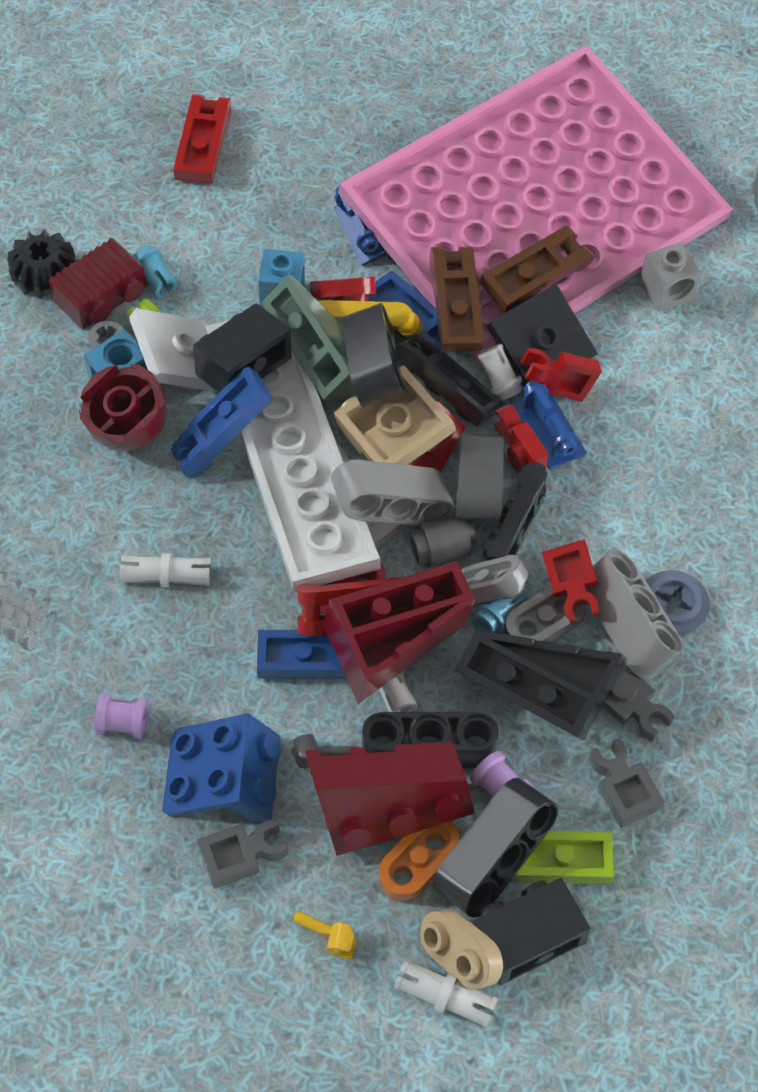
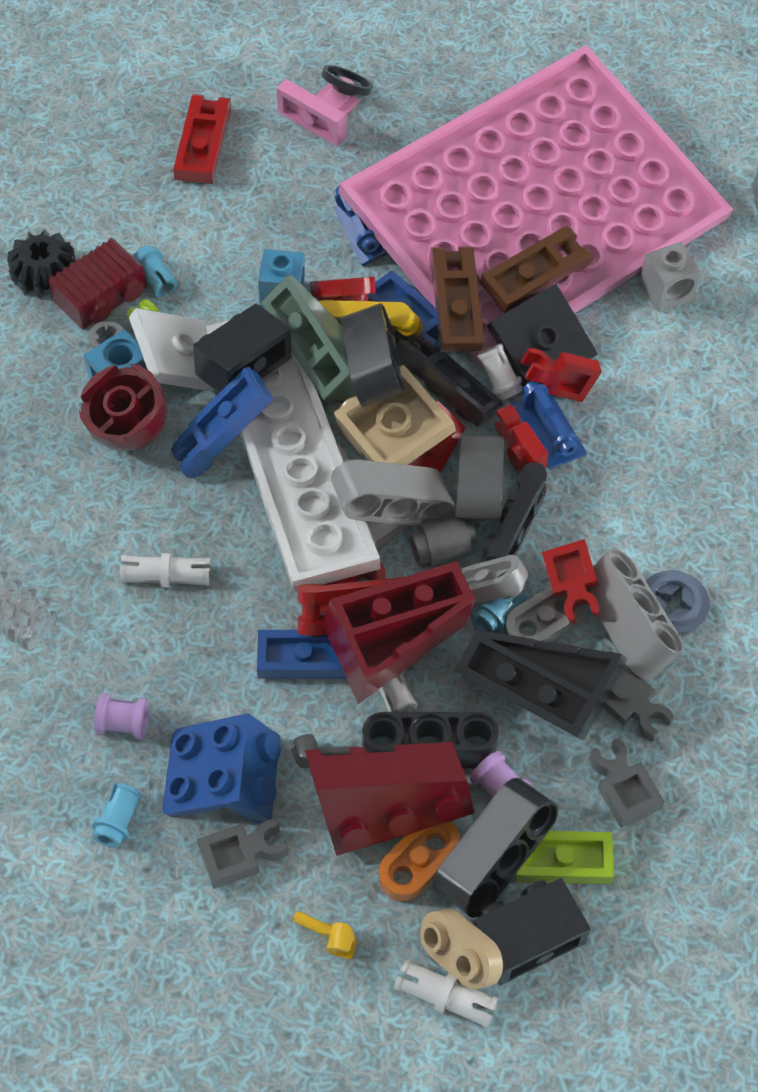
none -> medium azure pin [92,783,142,848]
none -> bright pink piece [276,65,373,147]

